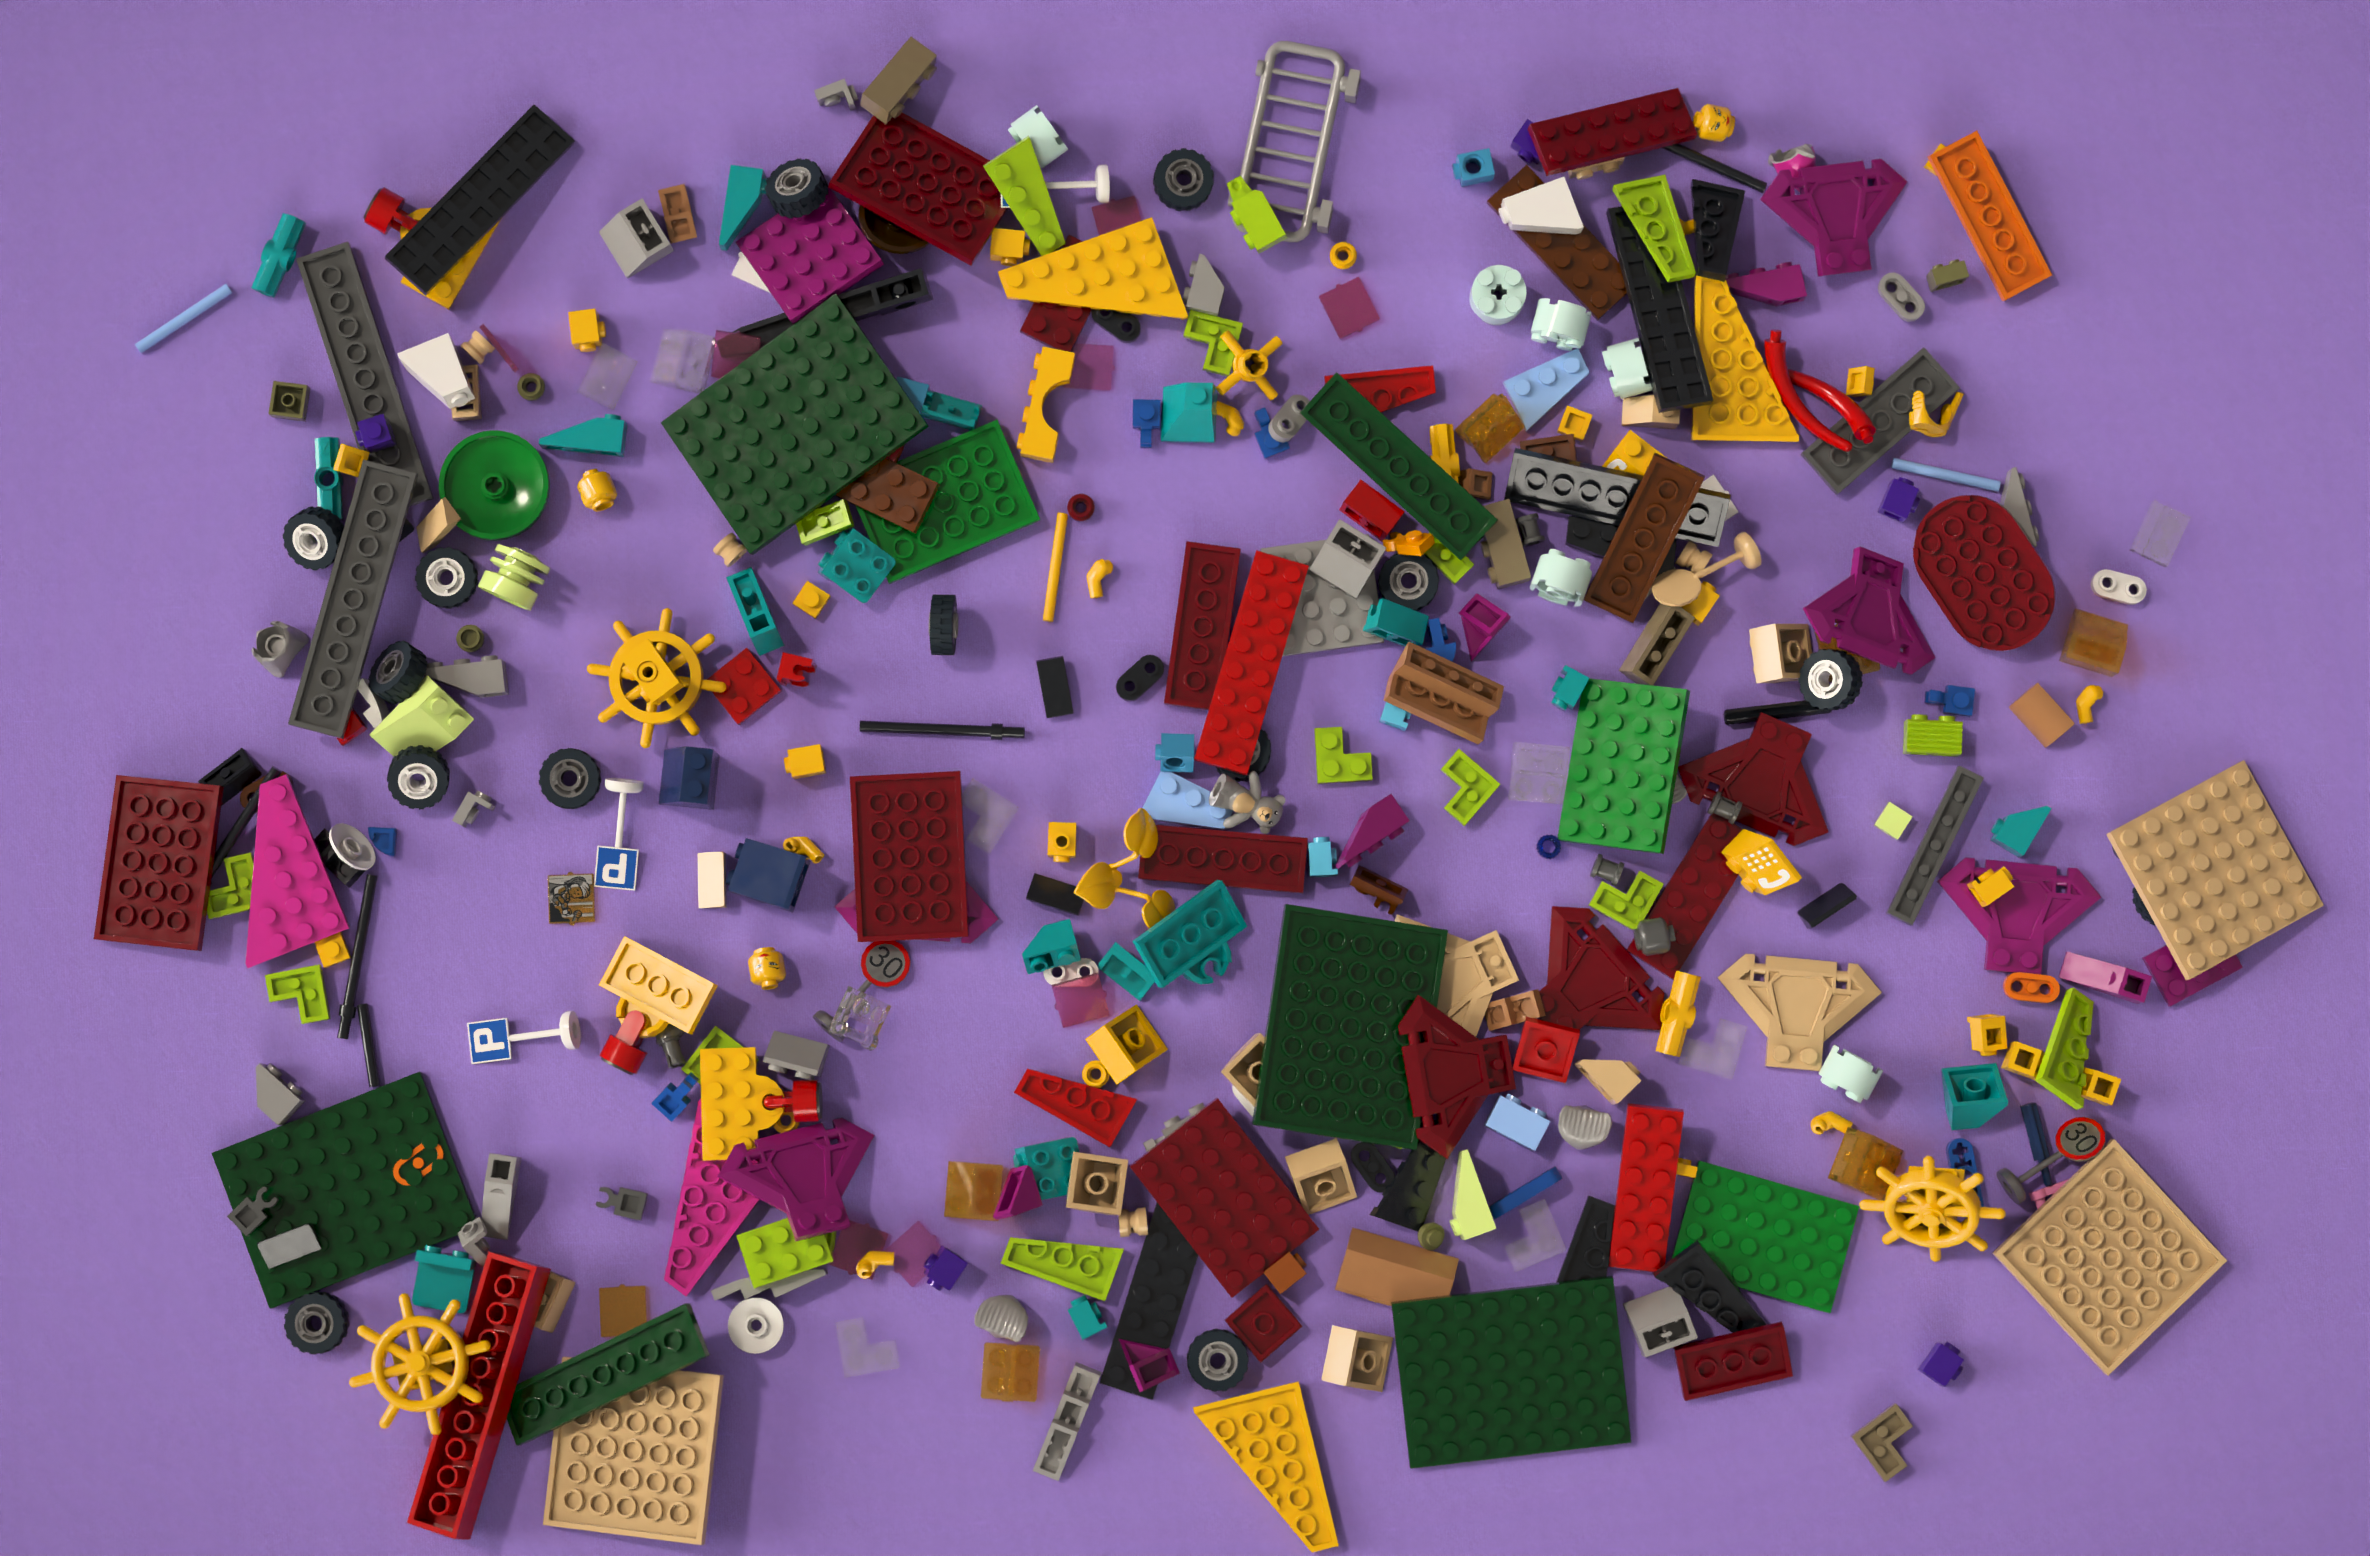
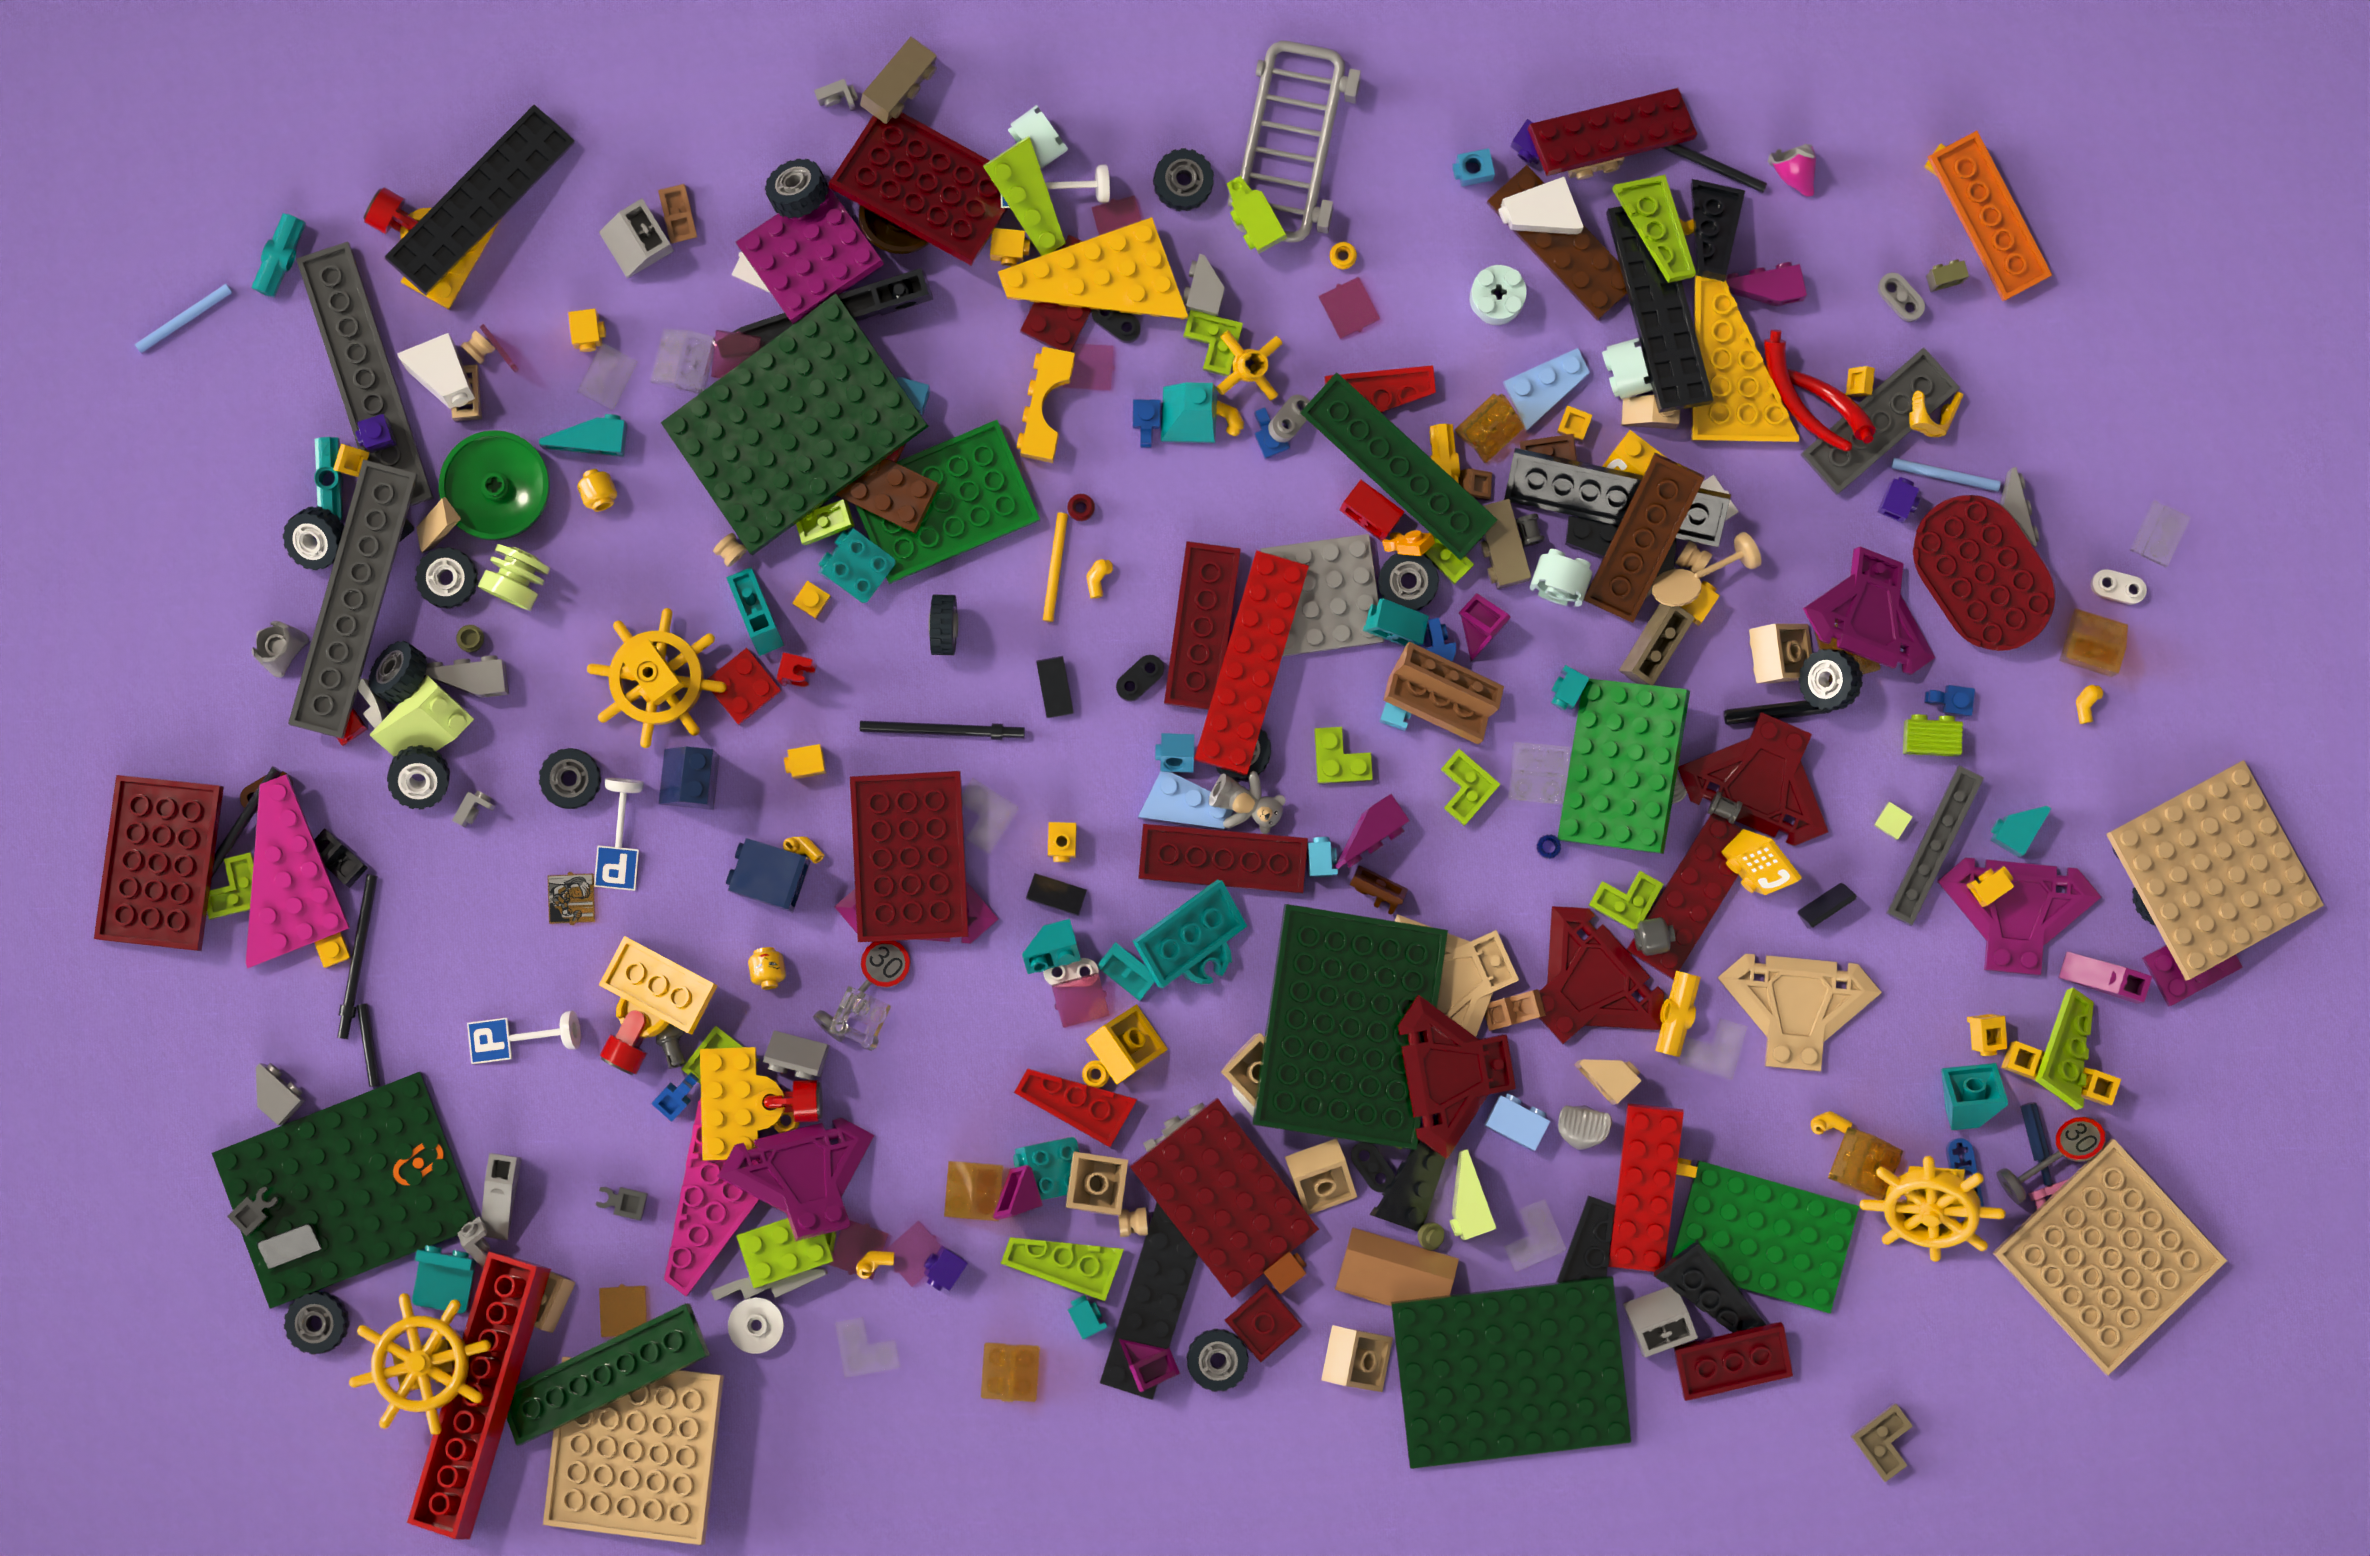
black slope [198,748,262,806] -> none
lime plate [265,964,331,1024] -> none
olive piece [268,381,310,422] -> none
white dish [329,823,376,870] -> none
blue tile [368,827,397,856] -> none
olive plate [517,373,545,401] -> none
slope [698,851,727,908] -> none
teal slope [719,165,767,251] -> none
teal hinge [921,390,982,431] -> none
light grey hair [974,1295,1028,1342] -> none
light grey slope [1033,1362,1102,1481] -> none
yellow plant [1074,808,1175,929] -> none
yellow wing [1193,1381,1339,1552] -> none
light grey slope [1310,519,1386,598] -> none
blue beam [1489,1166,1563,1220] -> none
red plate [1512,1016,1580,1083] -> none
light aqua brick [1531,298,1592,351] -> none
dark grey bush [1590,854,1625,886] -> none
yellow head [1693,104,1735,142] -> none
magenta plate [1760,159,1907,277] -> none
light aqua brick [1818,1044,1883,1103] -> none
dark purple brick [1918,1342,1964,1387] -> none
orange plate [2003,972,2060,1003] -> none
medium nougat brick [2008,683,2075,748] -> none

